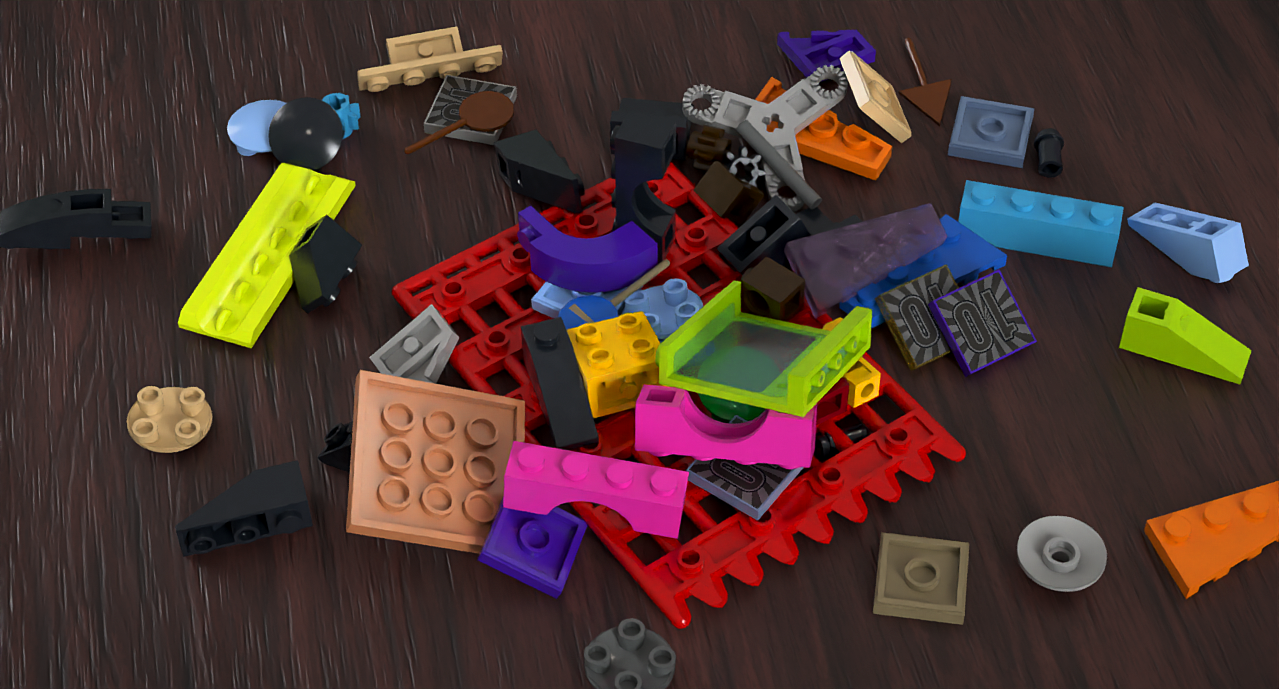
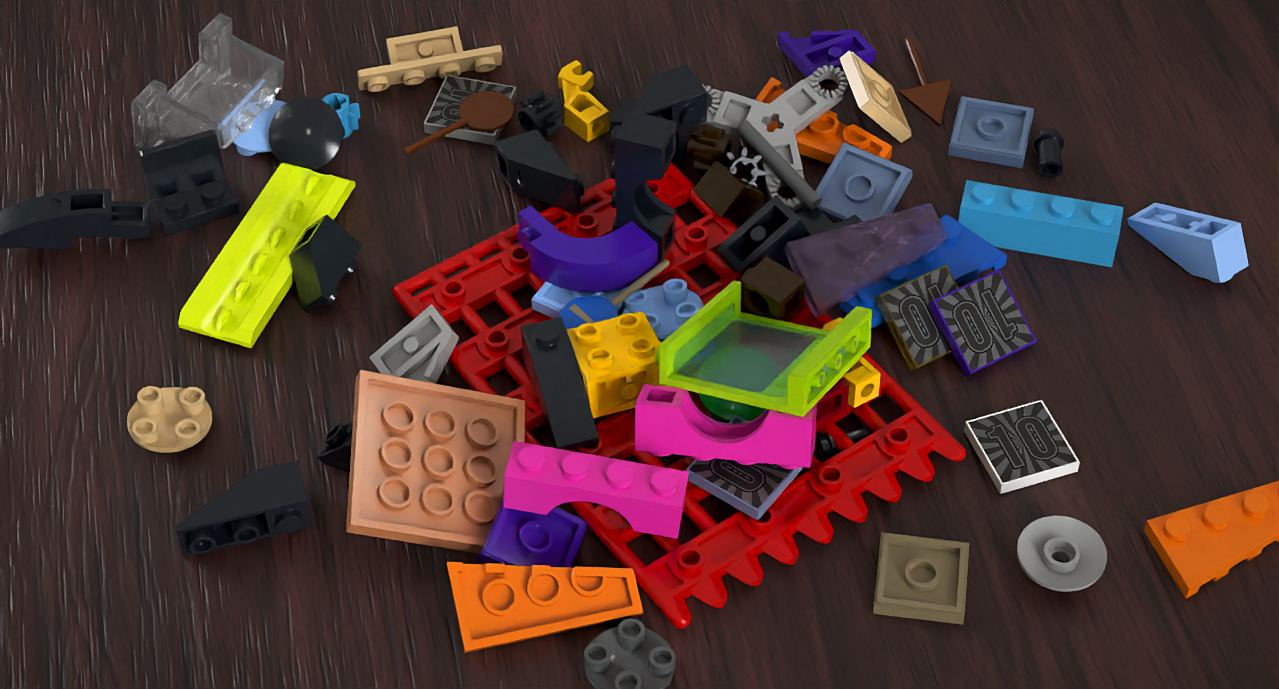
lime slope [1119,287,1252,385] -> none
none -> clear windscreen [131,13,284,154]
none -> black bracket [139,129,240,236]
none -> orange wing [446,562,643,653]
none -> black gear [518,89,565,138]
none -> yellow piece [558,60,610,142]
none -> black slope [634,64,708,131]
none -> sand blue tile [815,142,913,239]
none -> tile [964,400,1080,494]

